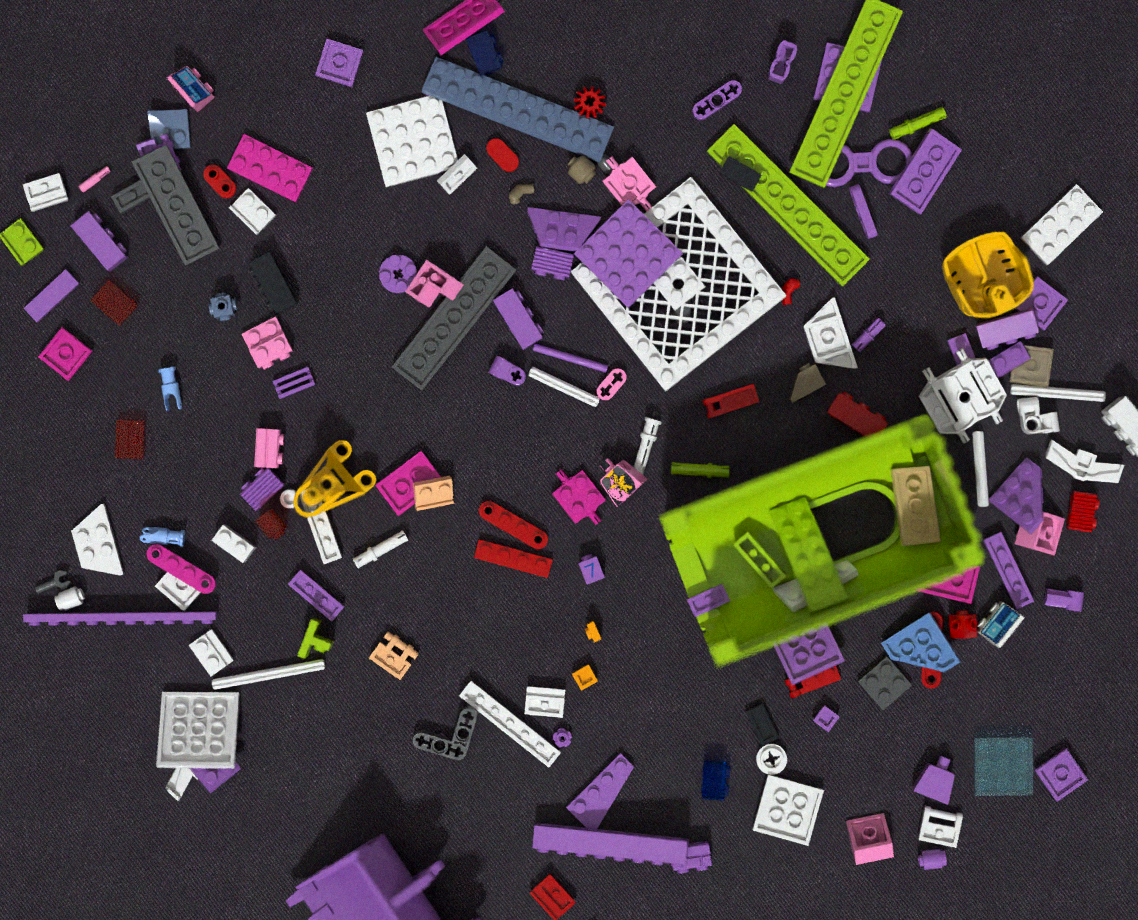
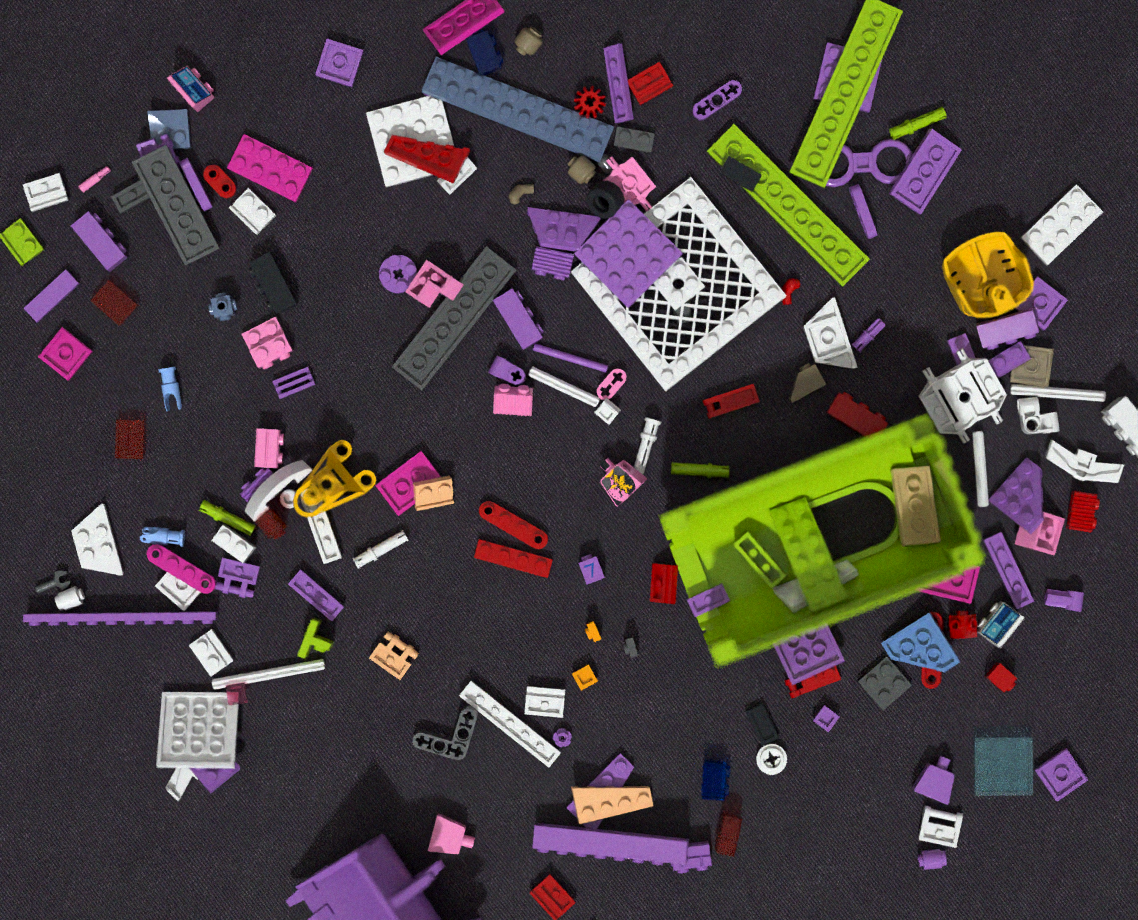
red tile [486,139,519,172] -> none
dark pink plate [552,469,606,525] -> none
white plate [752,774,824,846] -> none
medium lavender brick [768,40,797,84] -> none
bright pink slope [846,813,894,865] -> none
none -> medium lavender beam [179,157,213,211]
none -> lime pin [199,500,256,536]
none -> medium lavender plate [215,558,260,598]
none -> clear pink tile [226,682,248,705]
none -> white slope [245,460,312,522]
none -> red wing [384,135,470,184]
none -> bright pink torso [428,813,475,854]
none -> bright pink brick [493,384,533,416]
none -> dark tan head [514,26,543,56]
none -> light nougat wing [571,786,653,825]
none -> black tyre [586,181,624,219]
none -> white tile [594,398,621,424]
none -> medium lavender tile [603,43,634,123]
none -> dark grey plate [614,127,655,153]
none -> dark grey plate [623,636,638,658]
none -> red plate [628,62,674,106]
none -> red plate [650,563,678,604]
none -> clear red brick [715,813,742,857]
none -> red brick [985,662,1017,693]

